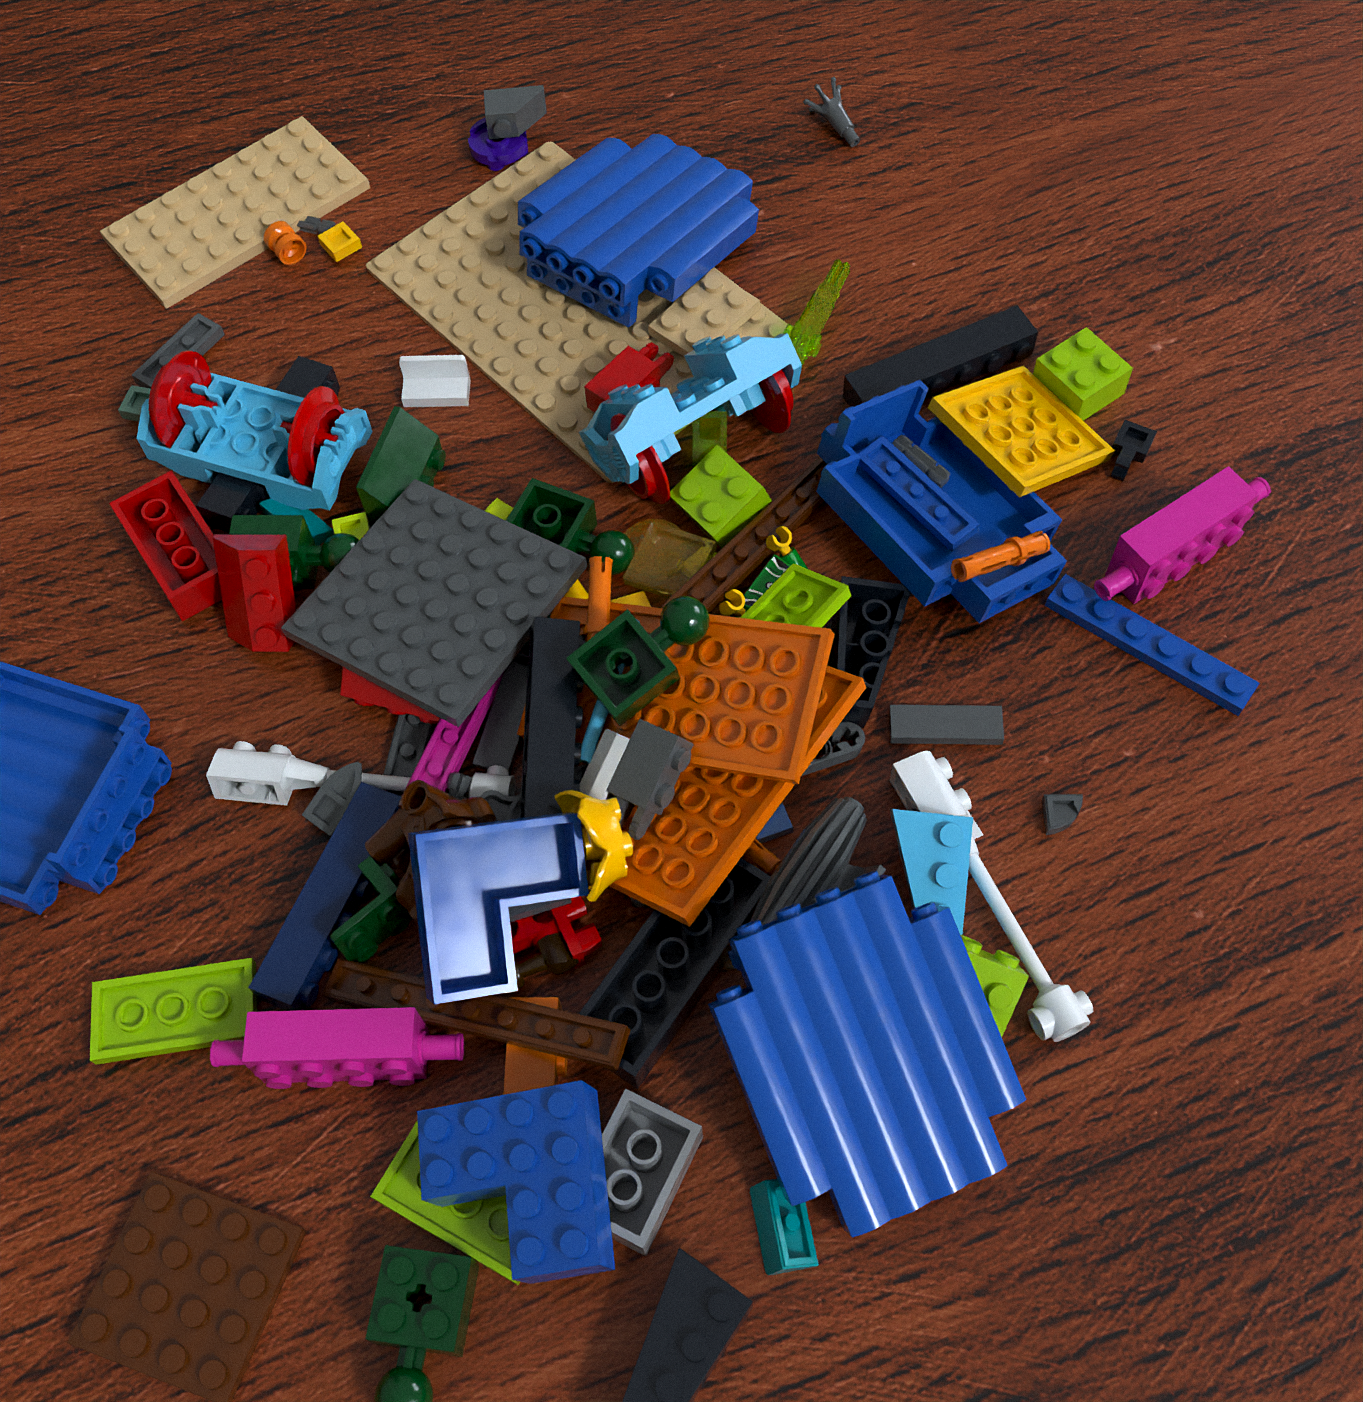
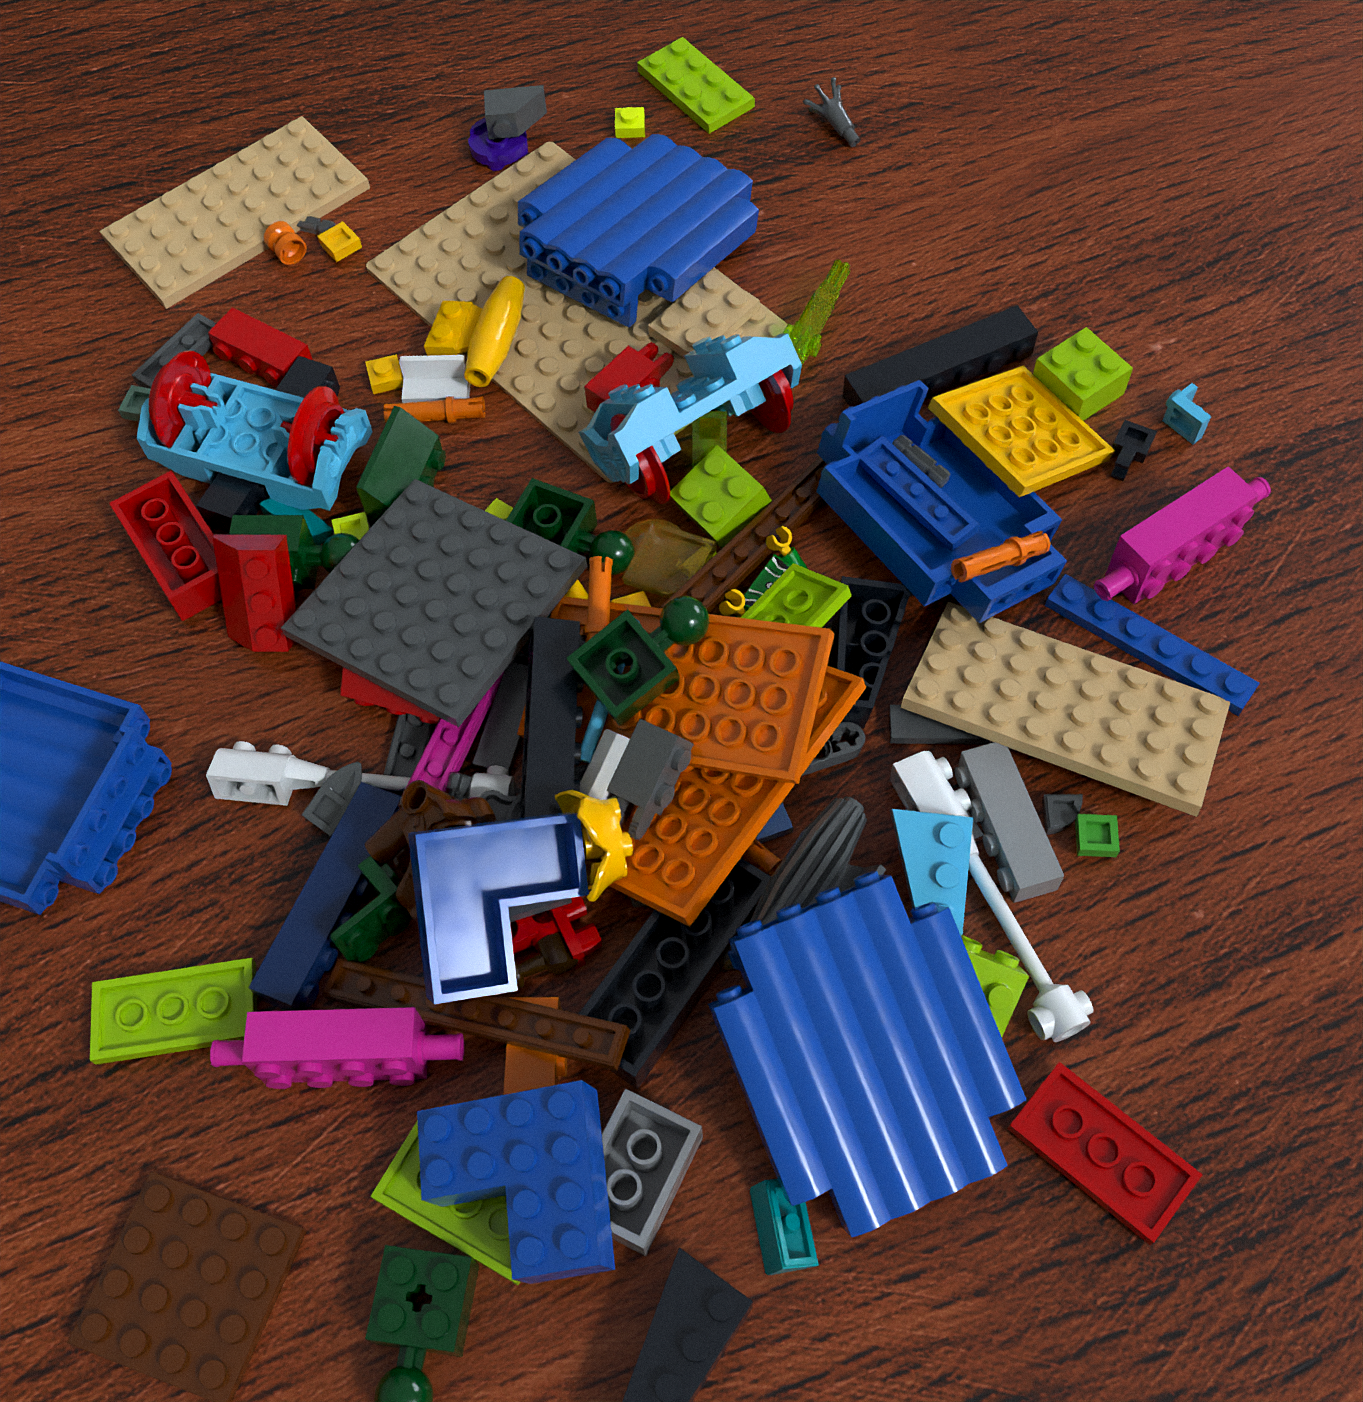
none -> red brick [208,307,313,387]
none -> yellow plate [365,354,403,394]
none -> orange pin [384,396,486,423]
none -> yellow plate [424,276,525,387]
none -> neon yellow plate [615,107,645,138]
none -> lime plate [637,37,755,134]
none -> tan plate [900,602,1230,817]
none -> light grey brick [955,742,1064,903]
none -> red plate [1007,1062,1203,1245]
none -> bright green plate [1075,814,1120,857]
none -> medium azure bracket [1162,383,1211,444]

